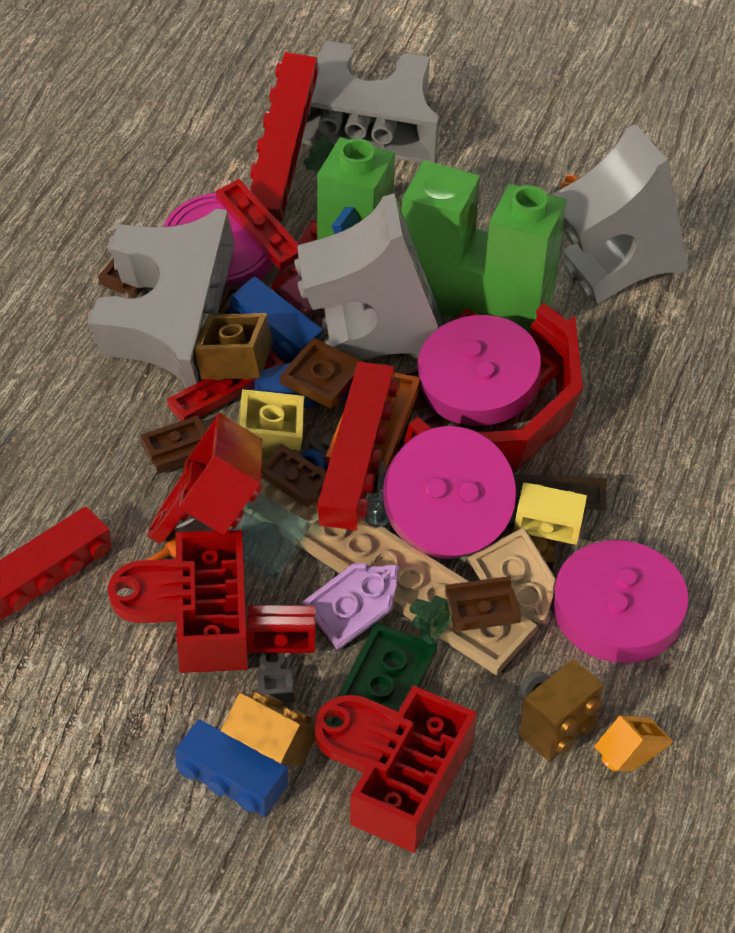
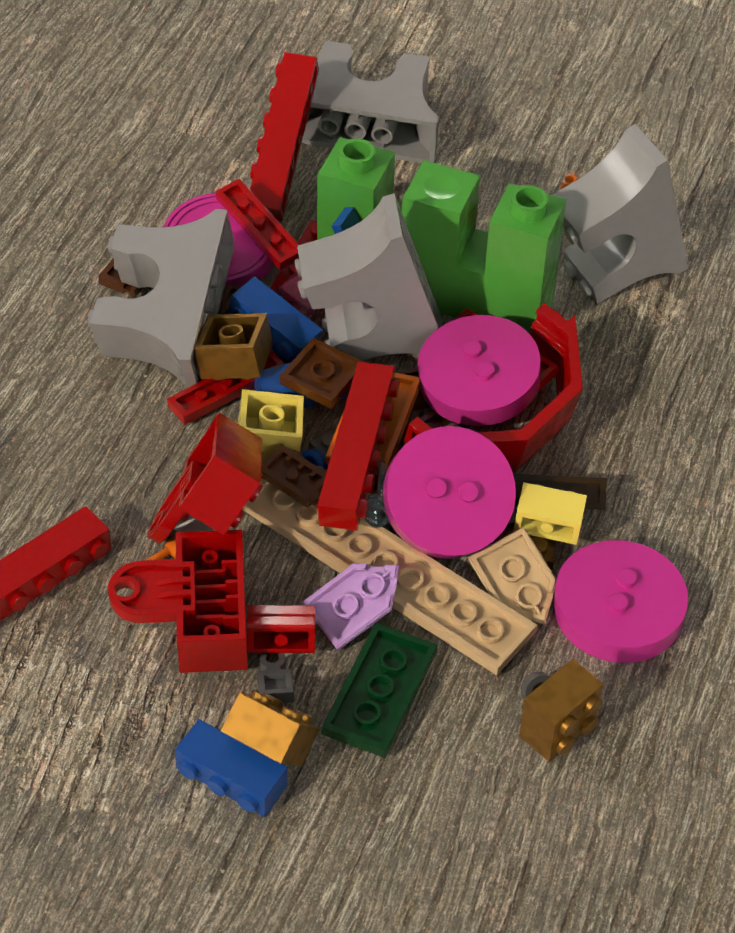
reddish brown plate [140,415,206,474] -> none
clear light blue plate [231,494,311,579] -> none
clear green tile [303,136,334,171] -> none
red brick [315,685,477,853] -> none
clear green tile [409,595,451,645] -> none
reddish brown plate [445,576,521,632] -> none
light orange slope [594,715,673,771] -> none

